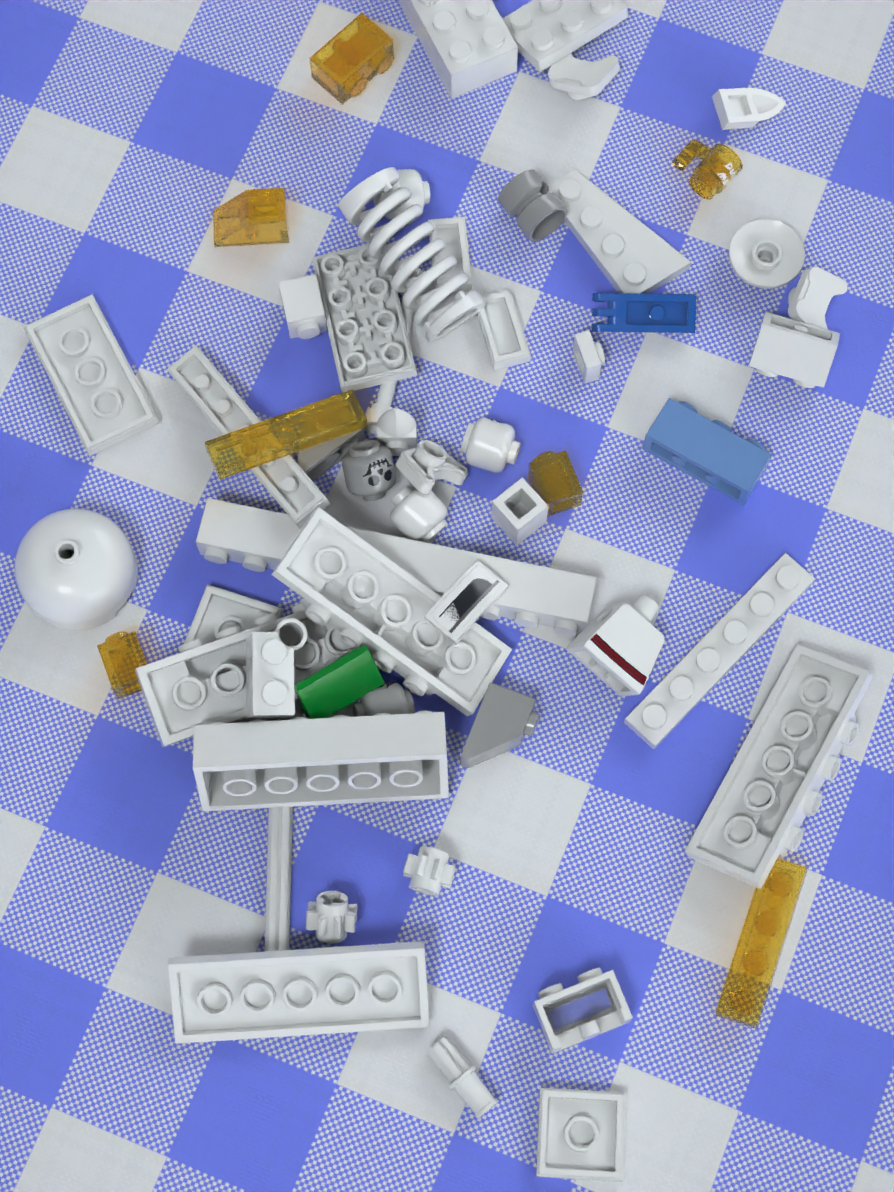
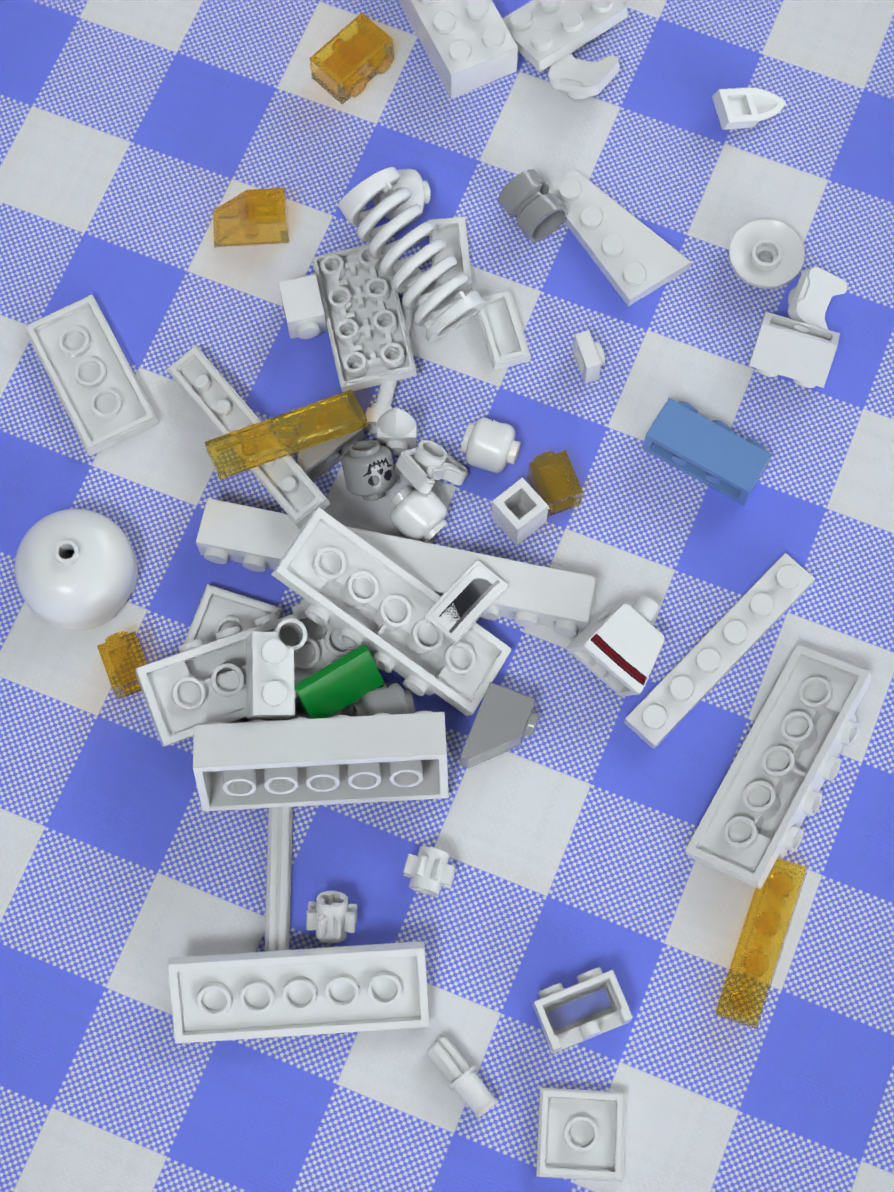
blue hinge [592,293,696,333] -> none
clear yellow piece [672,140,743,200] -> none

